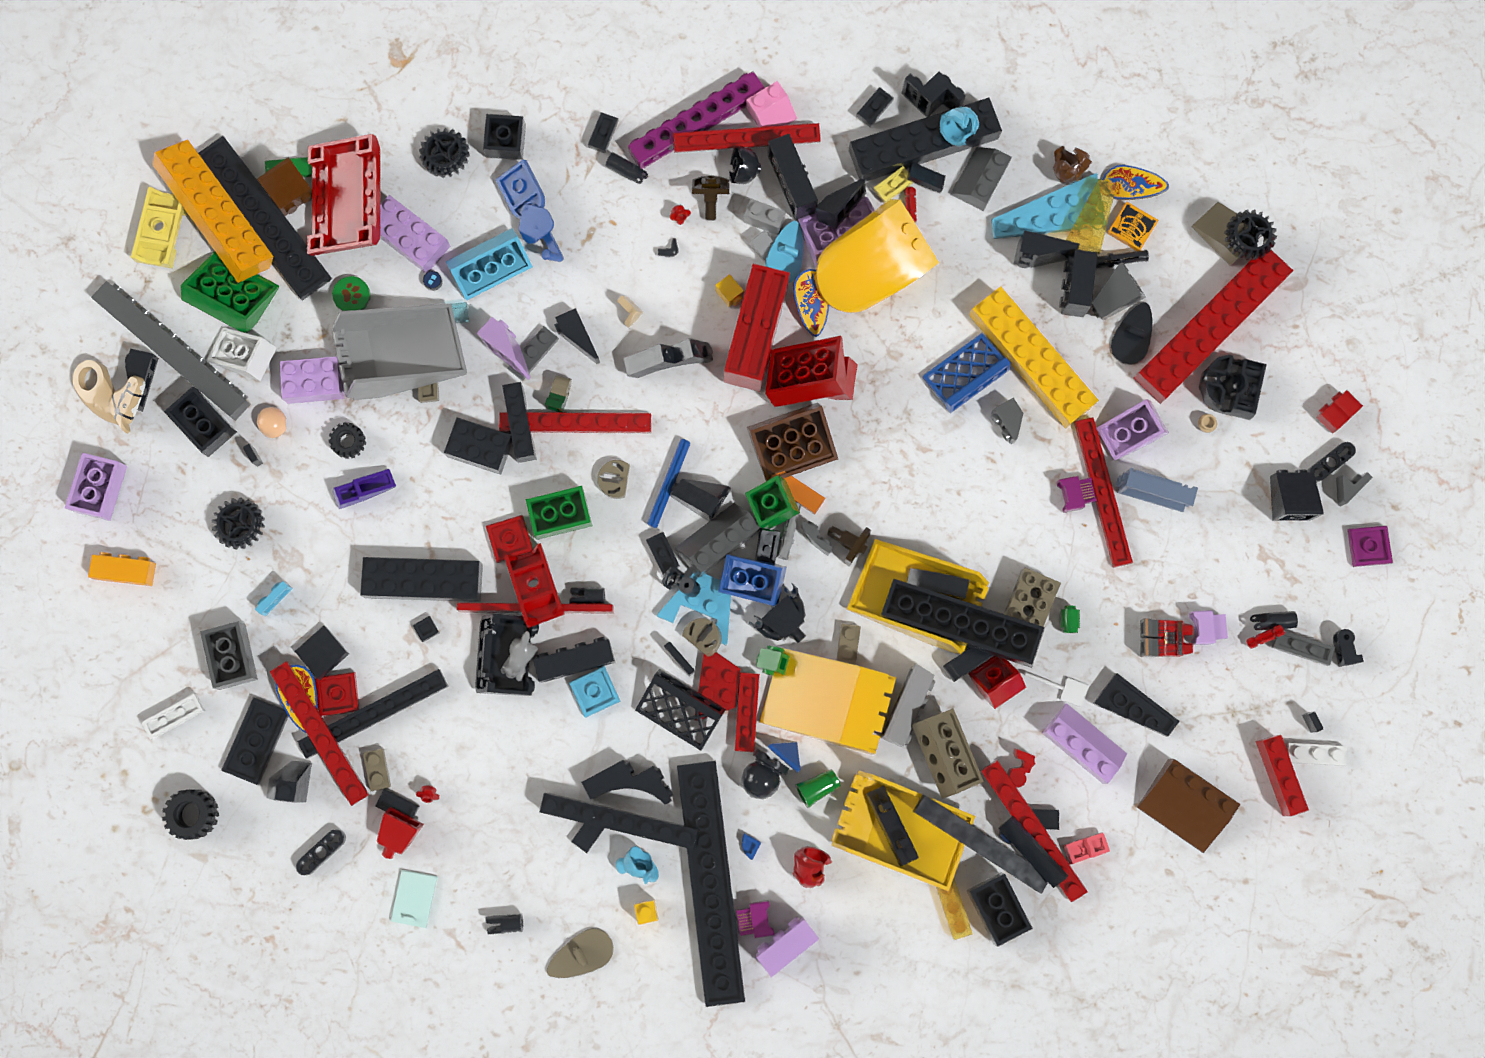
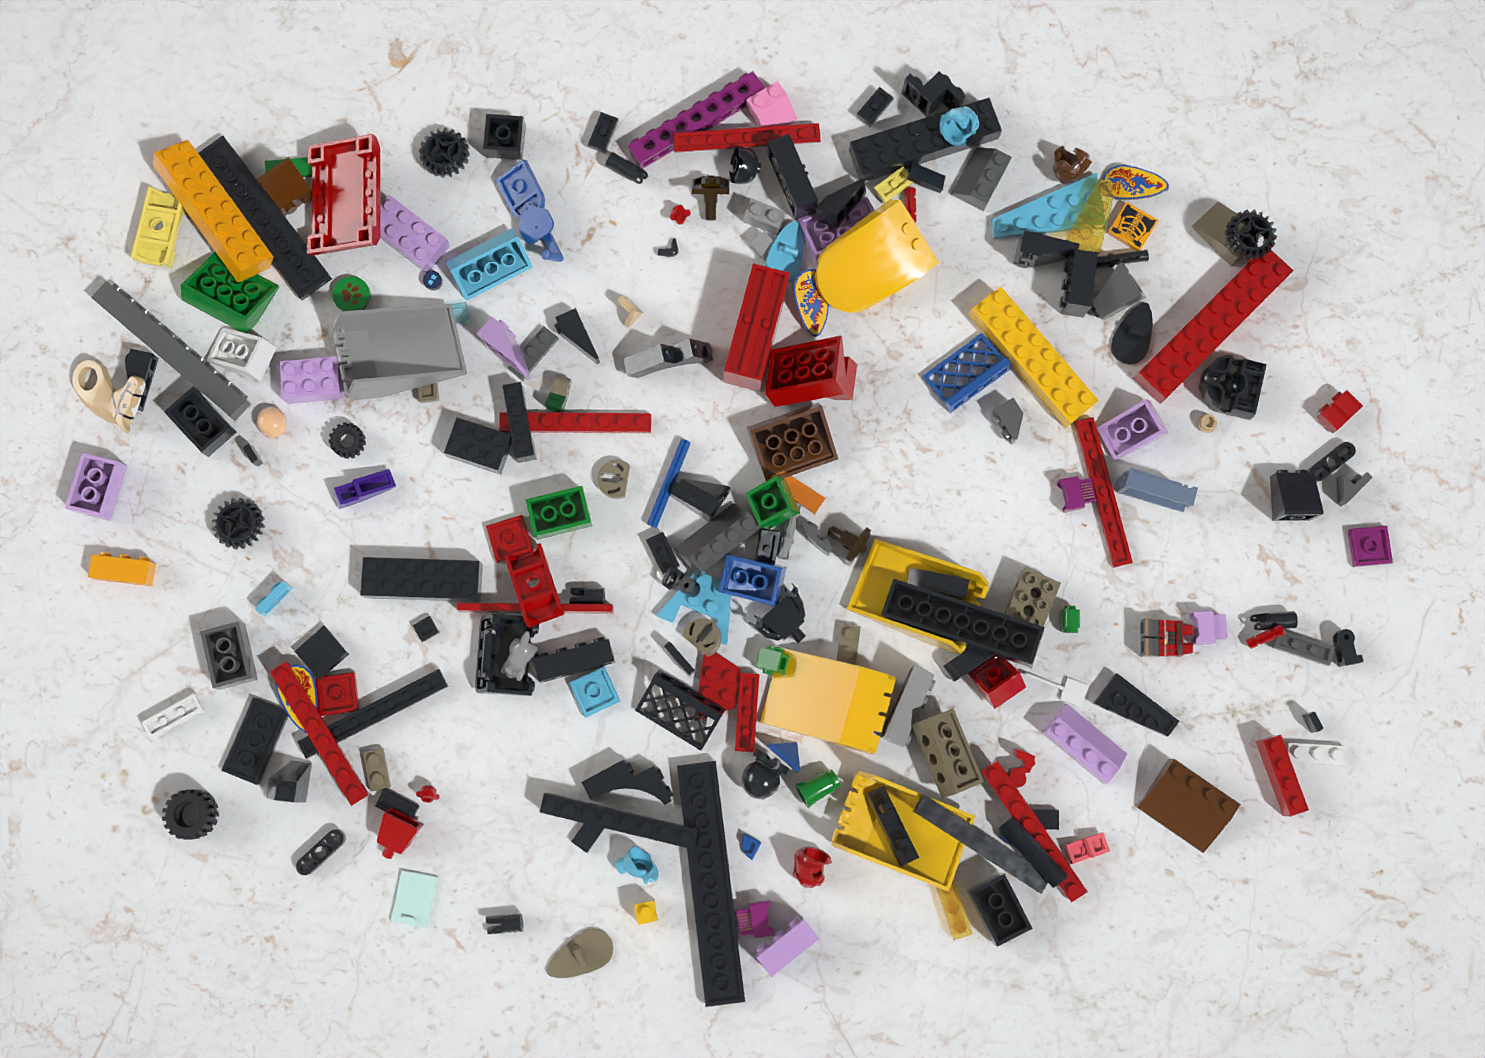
yellow brick [715,274,744,307] -> none

